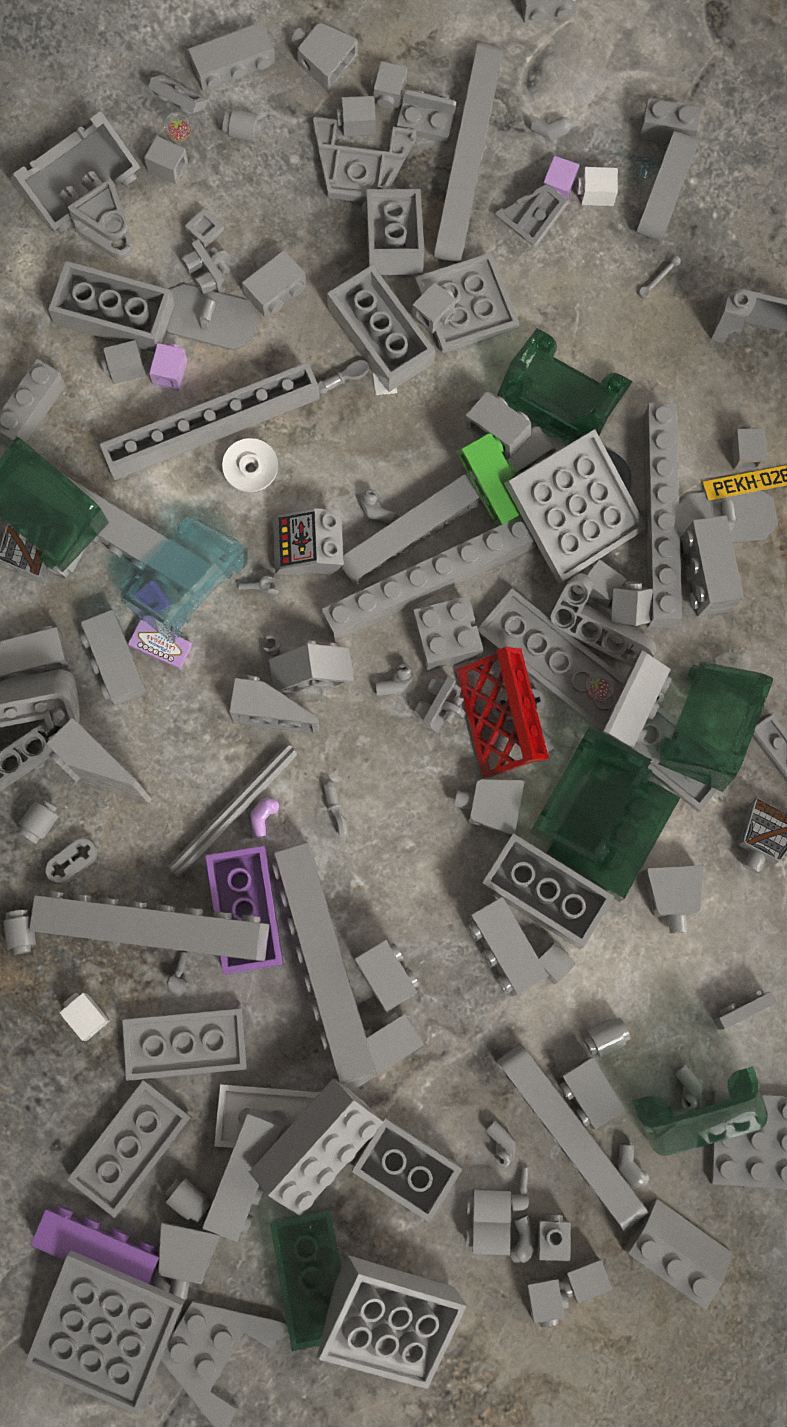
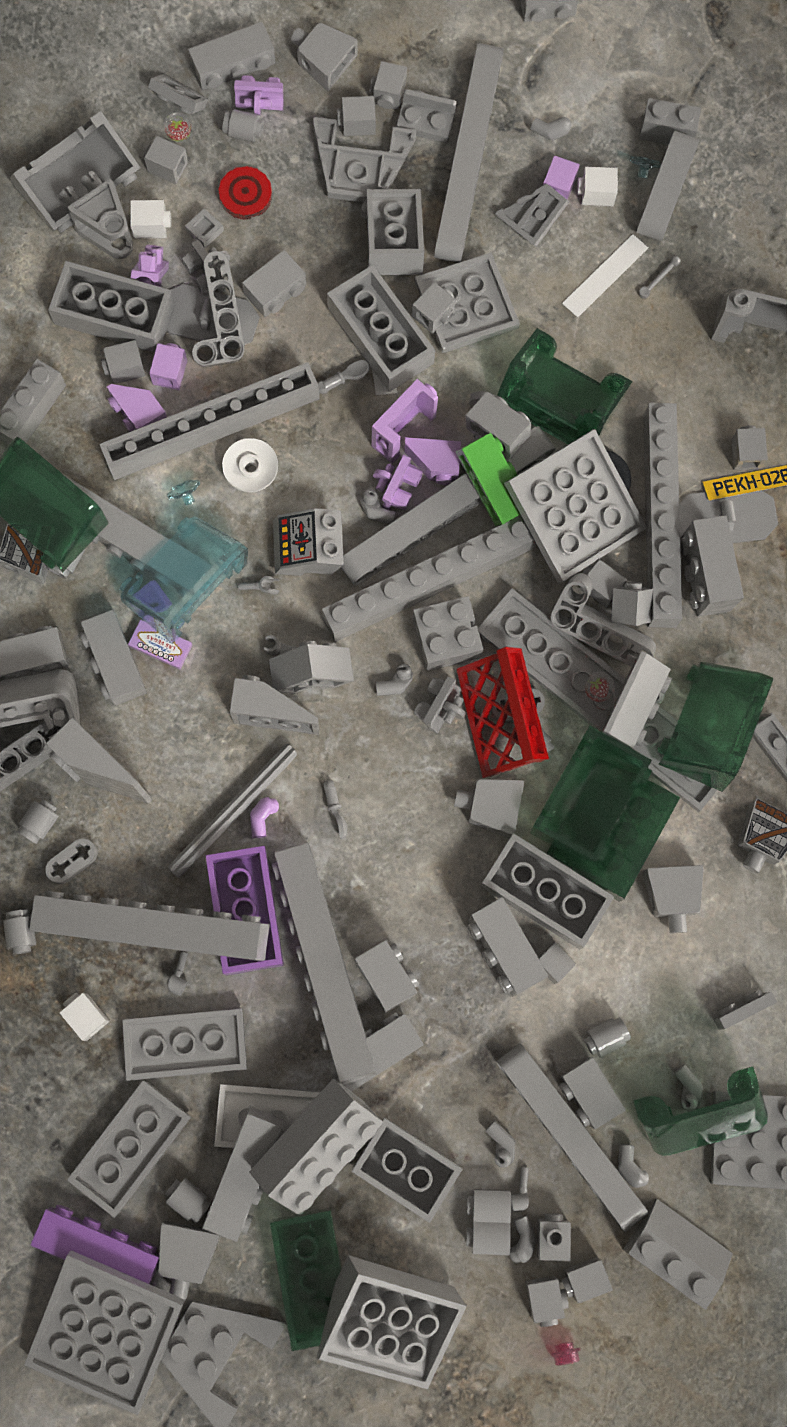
none -> lavender slope [107,384,167,432]
none -> white brick [131,200,171,239]
none -> lavender hips [131,245,169,287]
none -> clear light blue plant [167,479,200,505]
none -> light grey beam [192,251,244,367]
none -> red tile [218,166,273,220]
none -> lavender hips [234,76,284,116]
none -> lavender panel [372,379,438,464]
none -> lavender hips [373,455,423,510]
none -> lavender slope [404,437,461,485]
none -> clear pink plate [551,1342,581,1366]
none -> white sticker [562,234,648,317]

